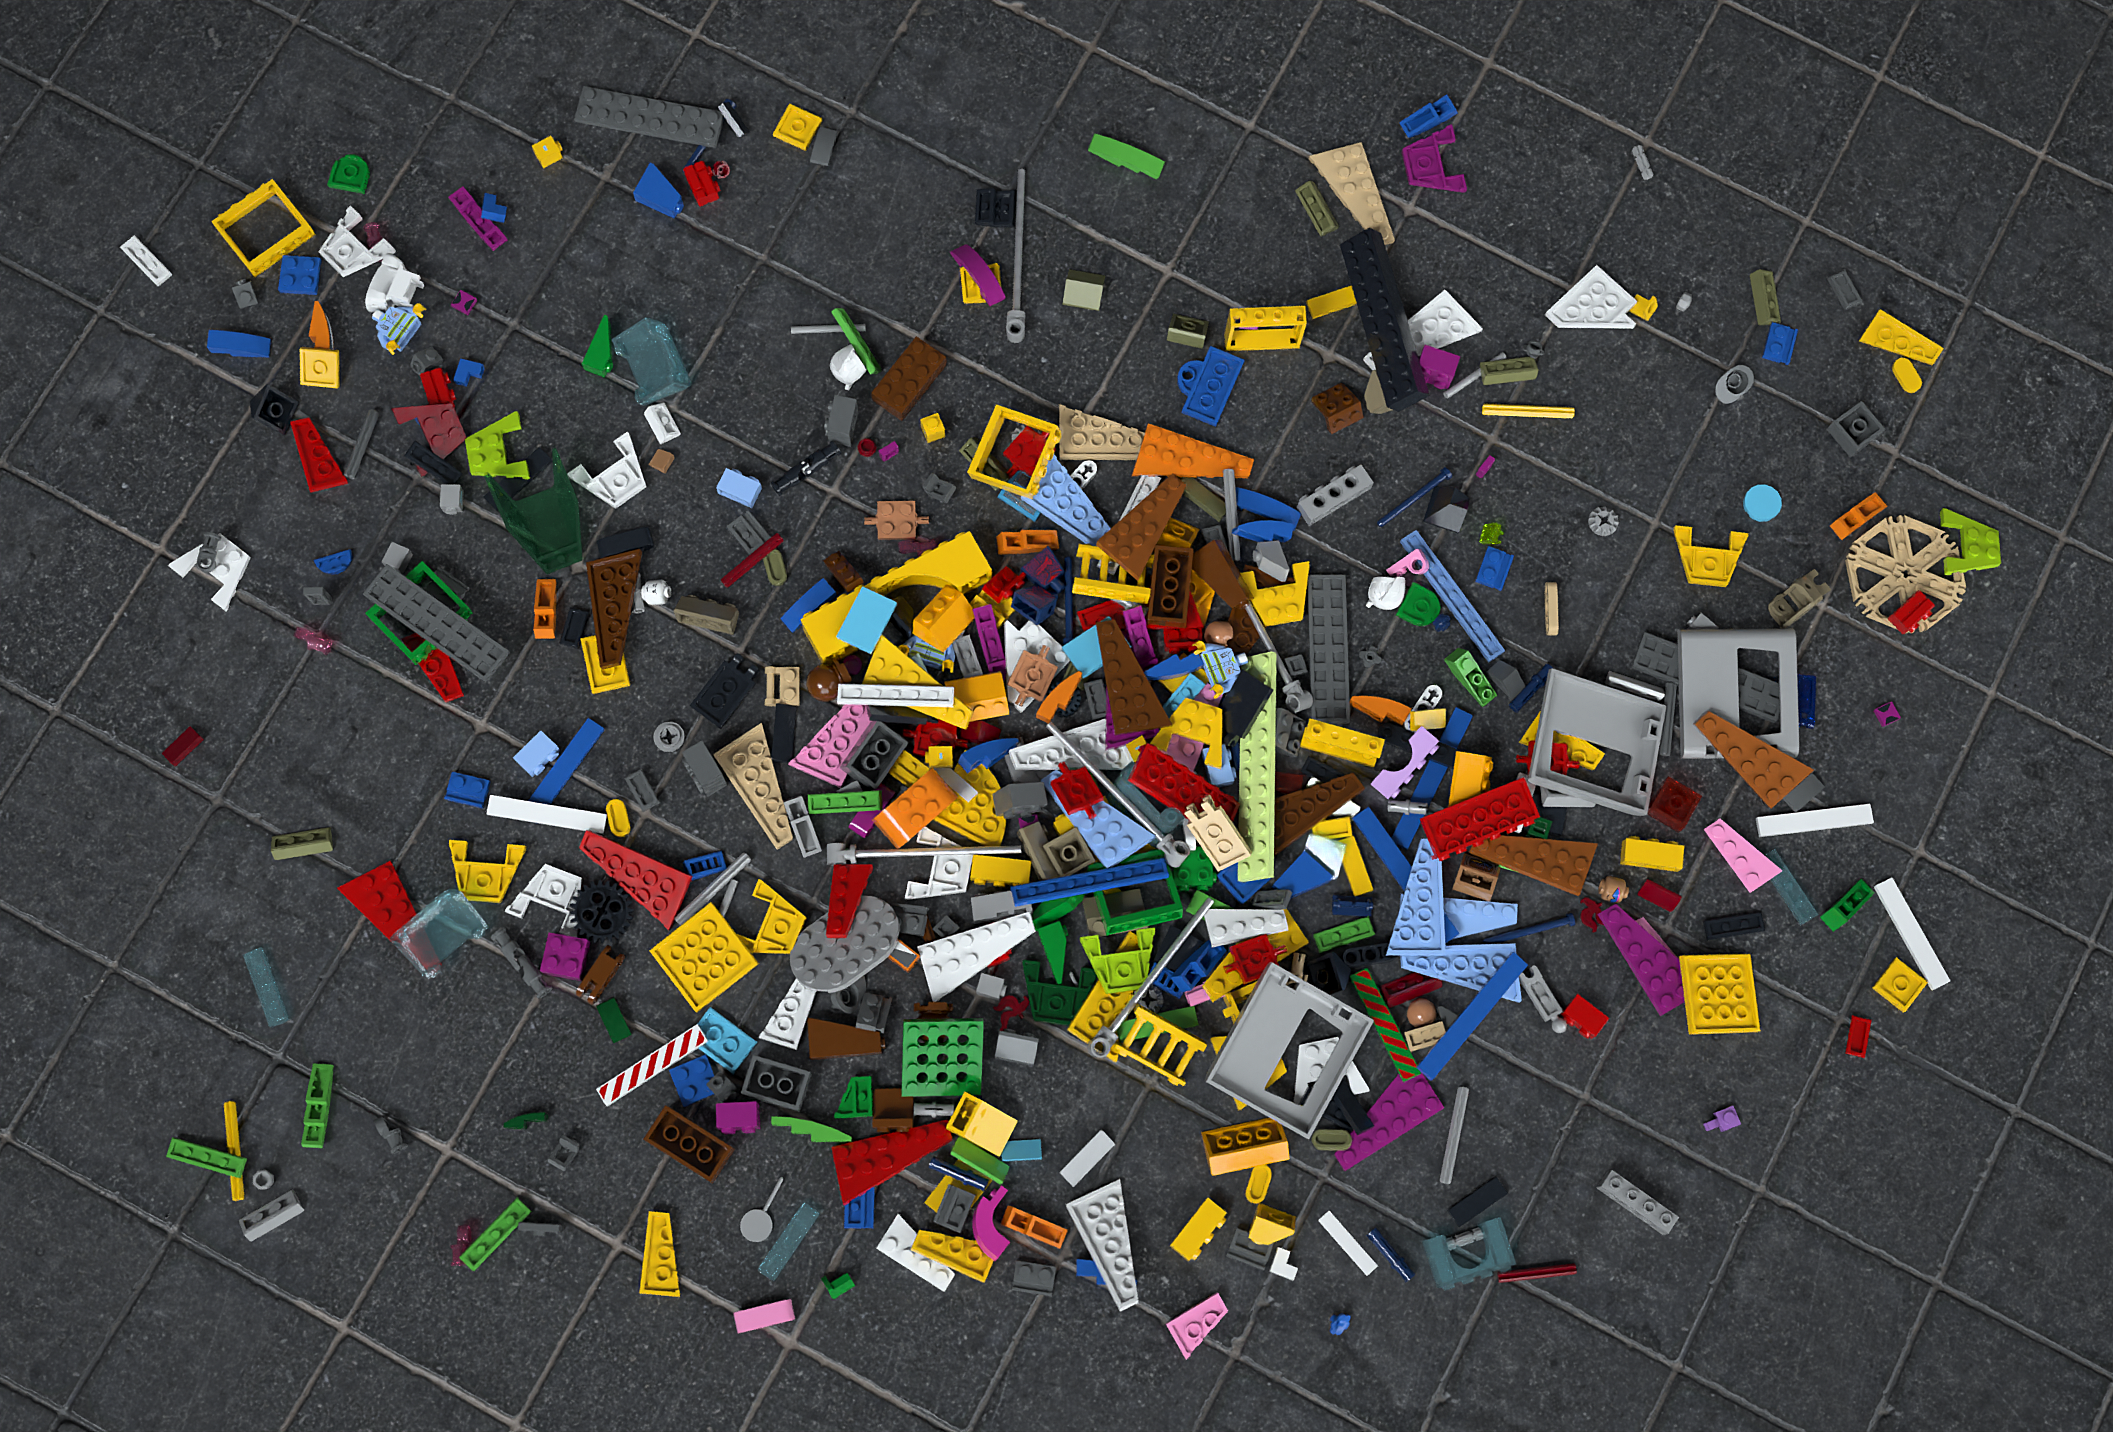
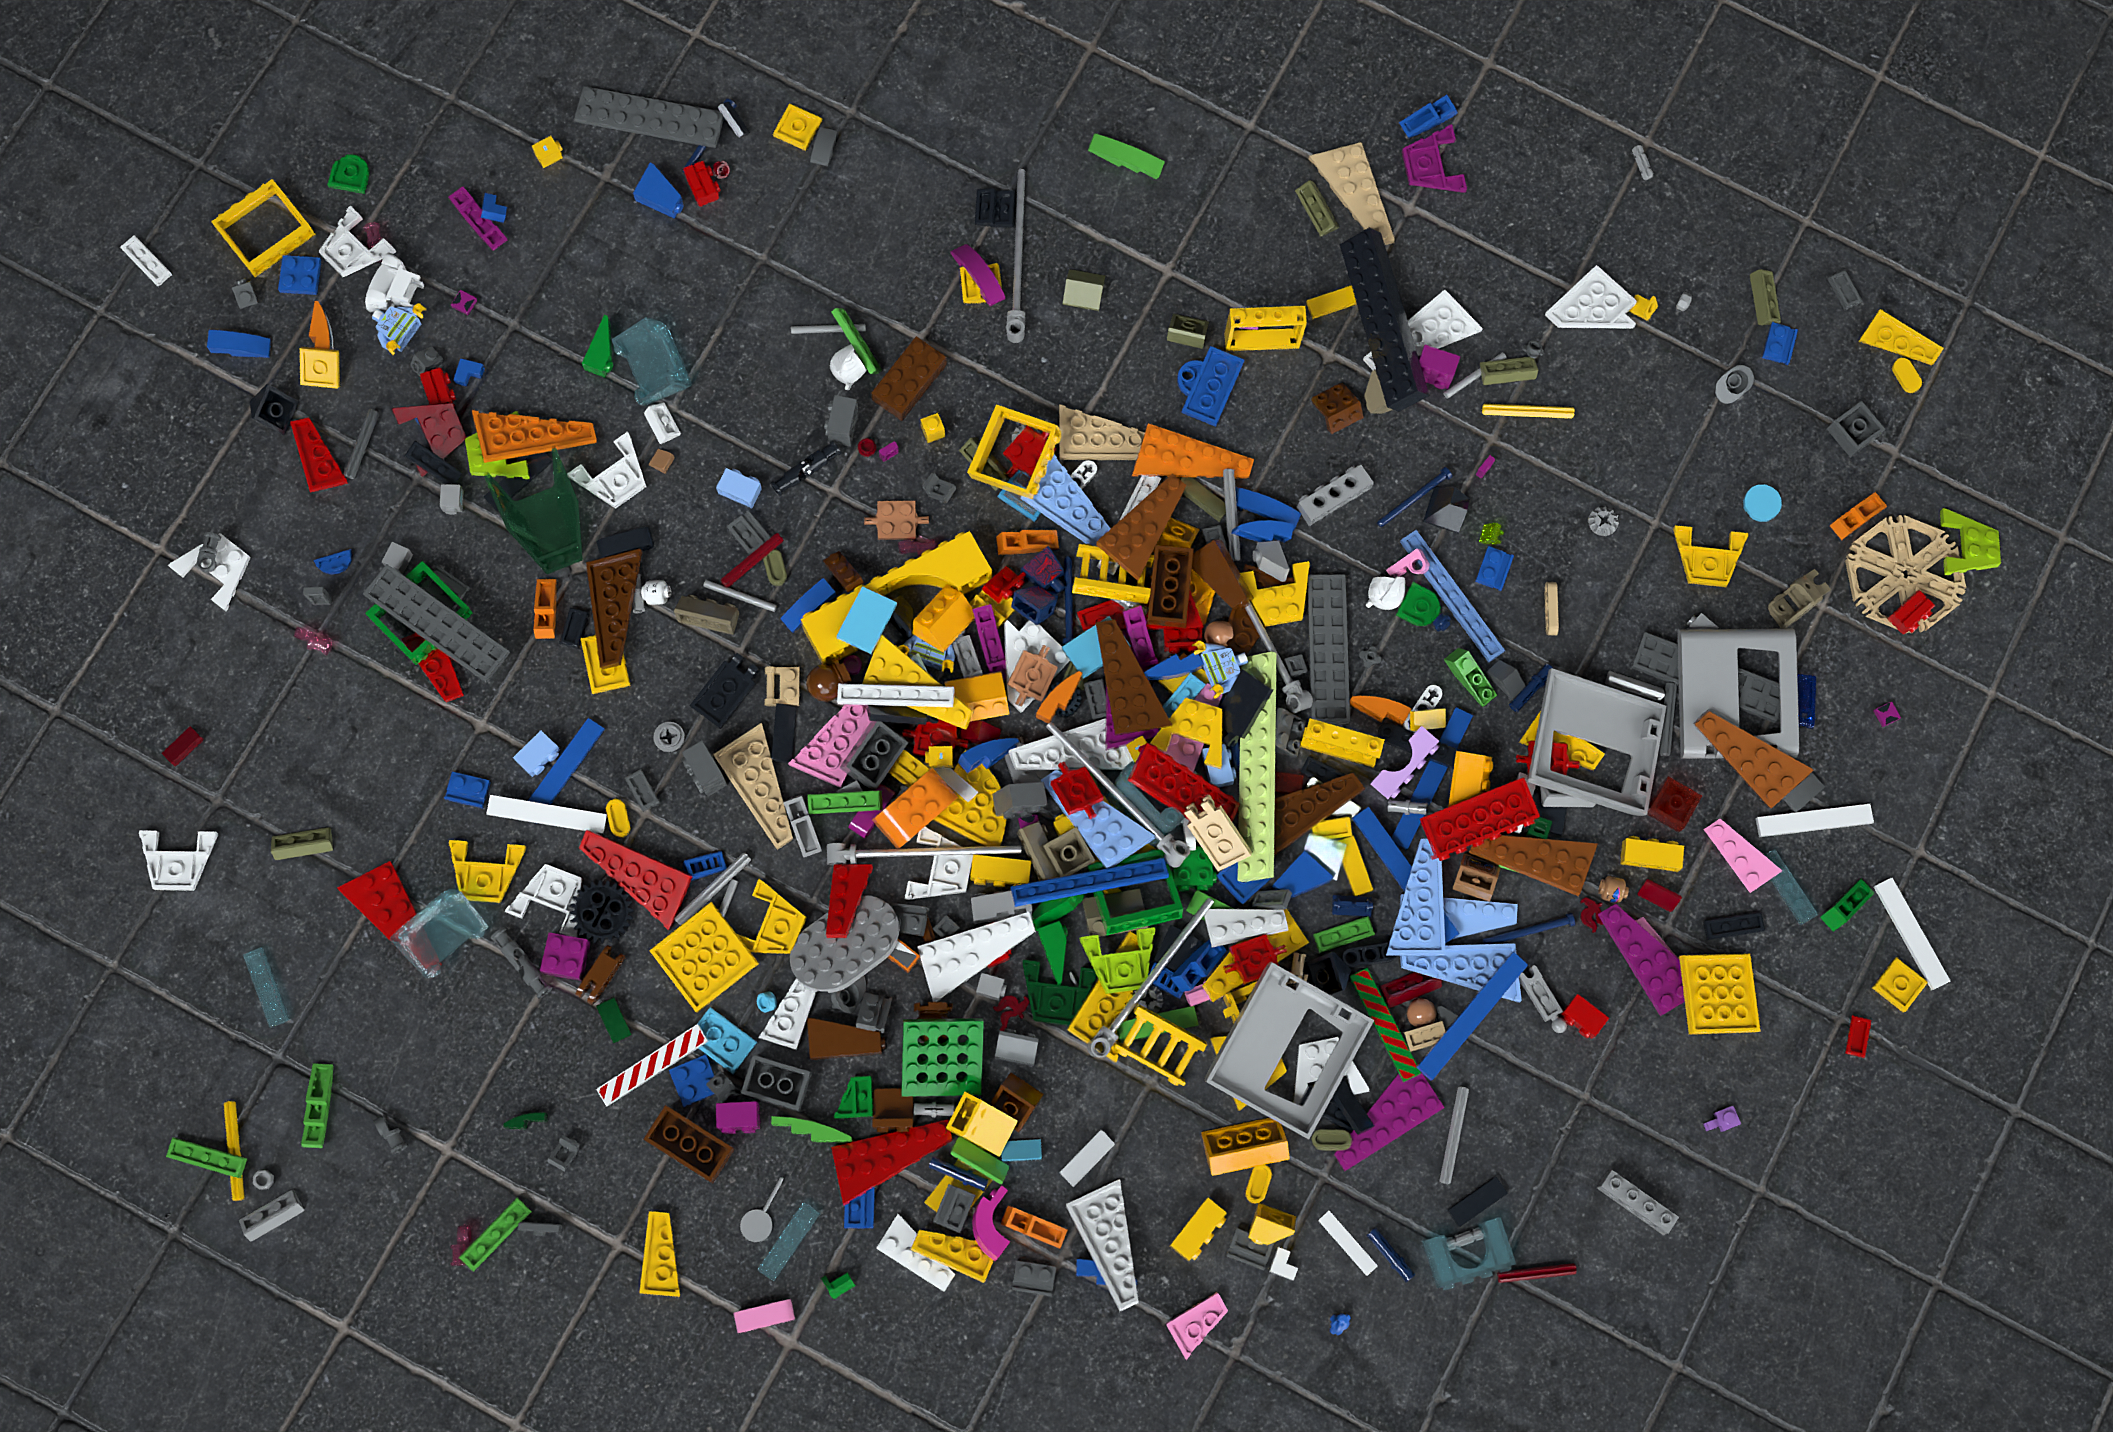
none -> white wing [139,831,218,891]
none -> orange wing [472,410,597,463]
none -> light grey bar [703,580,777,612]
none -> medium azure tile [757,992,777,1012]
none -> reddish brown slope [990,1072,1044,1132]

